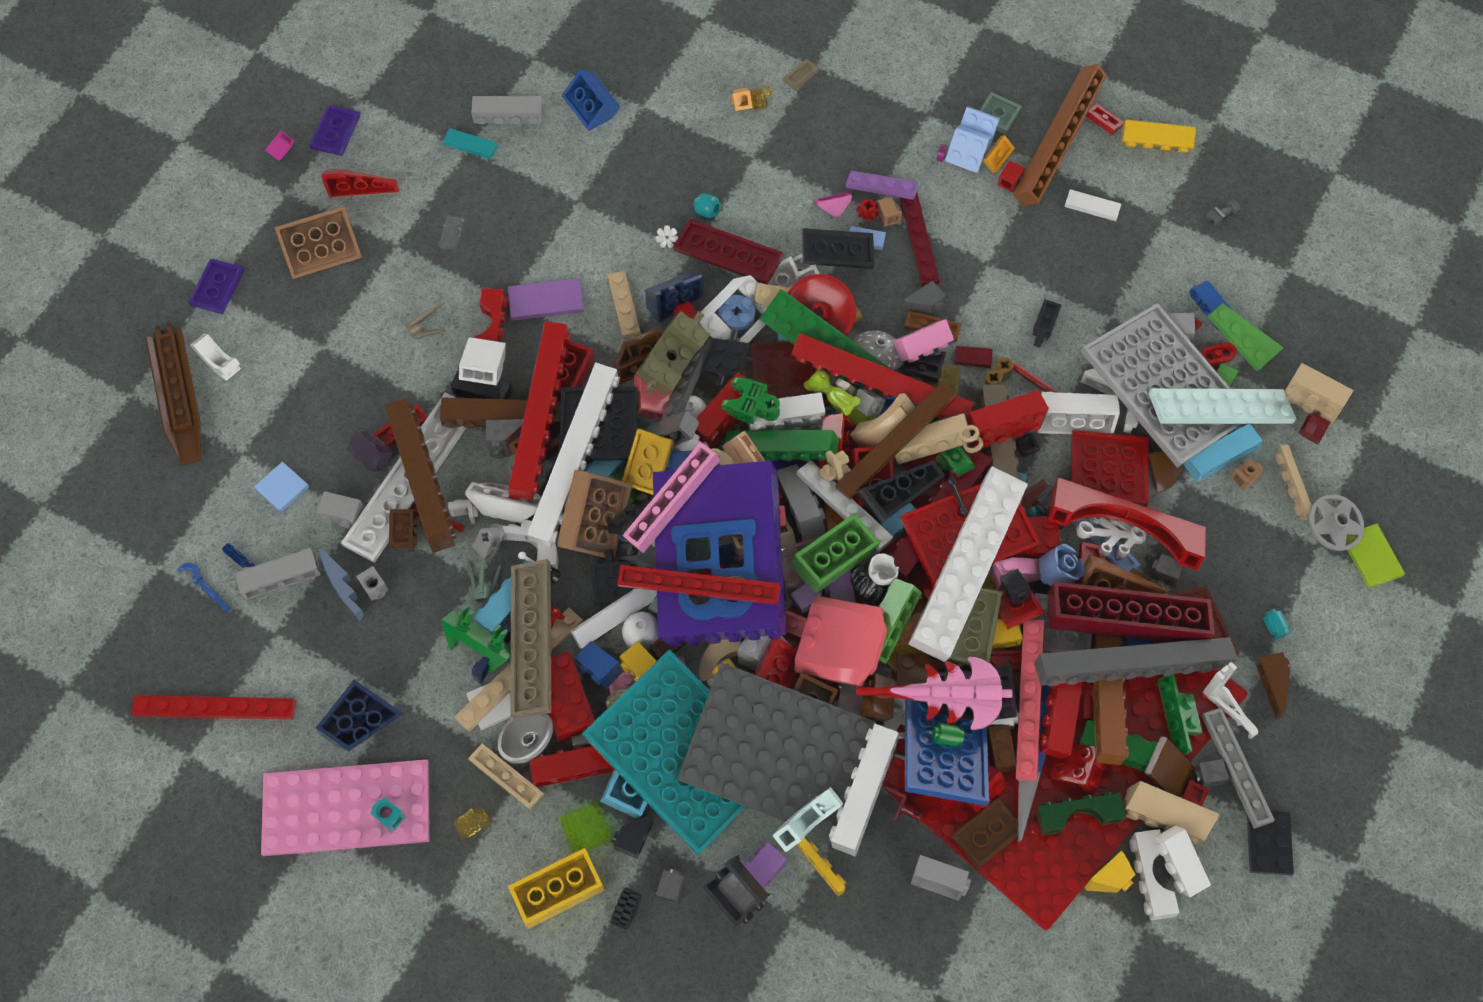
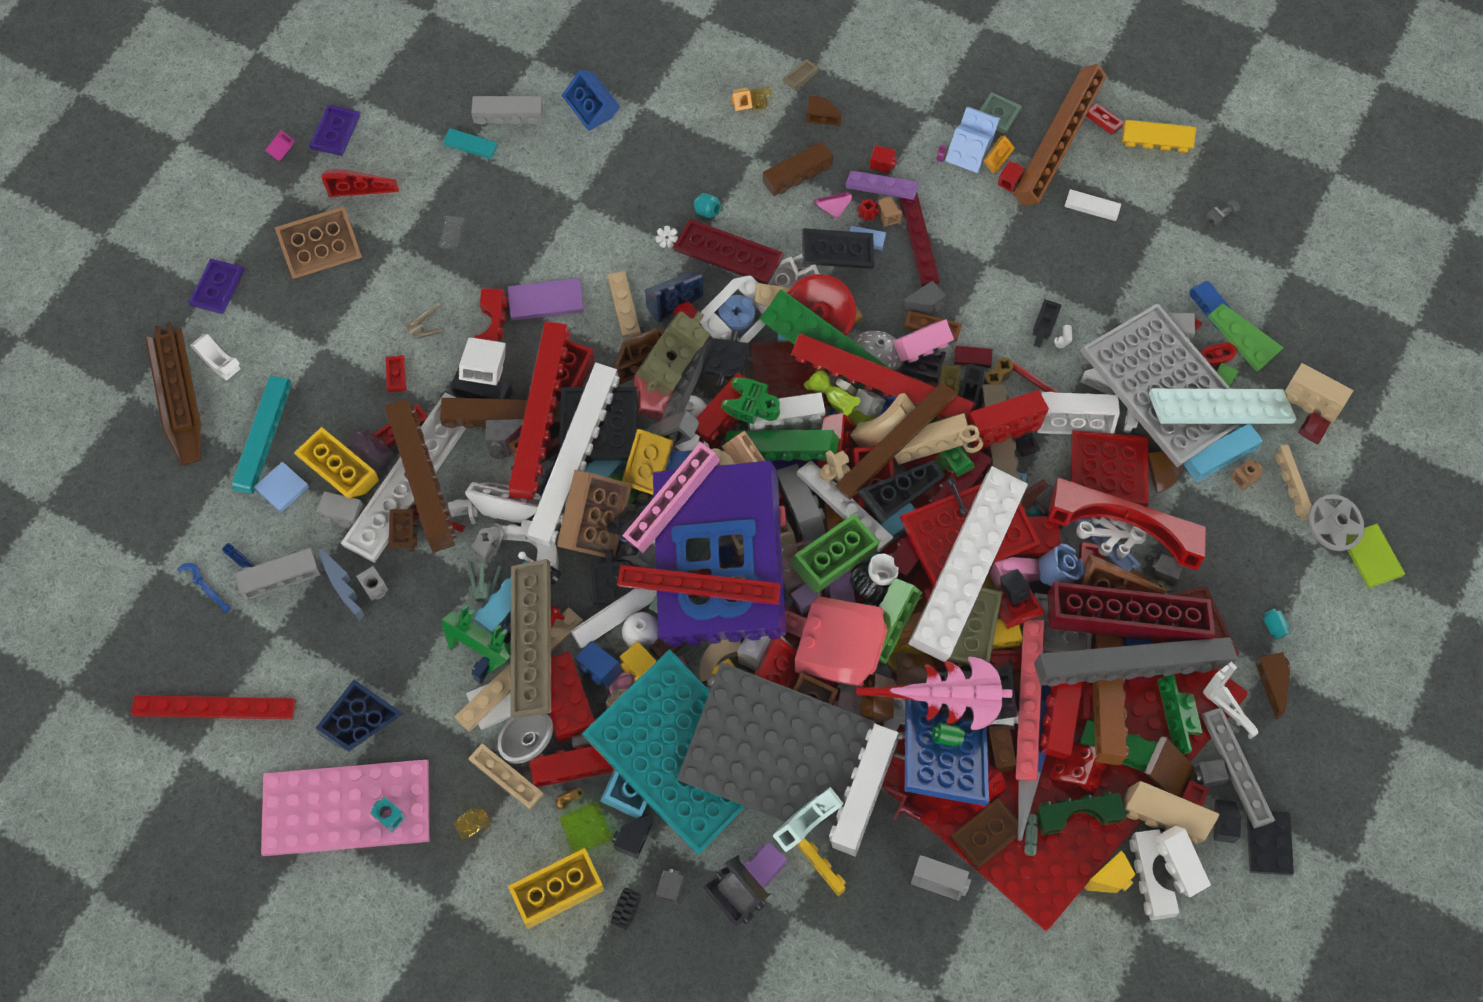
none -> teal beam [232,376,291,494]
none -> yellow slope [294,427,379,499]
none -> red plate [385,355,407,393]
none -> pearl gold arm [555,787,584,810]
none -> reddish brown brick [763,141,833,196]
none -> reddish brown slope [806,96,842,126]
none -> red brick [870,145,897,174]
none -> black slope [960,364,985,411]
none -> sand green axle [1024,814,1038,856]
none -> white arm [1054,325,1073,348]
none -> black slope [1214,799,1241,843]

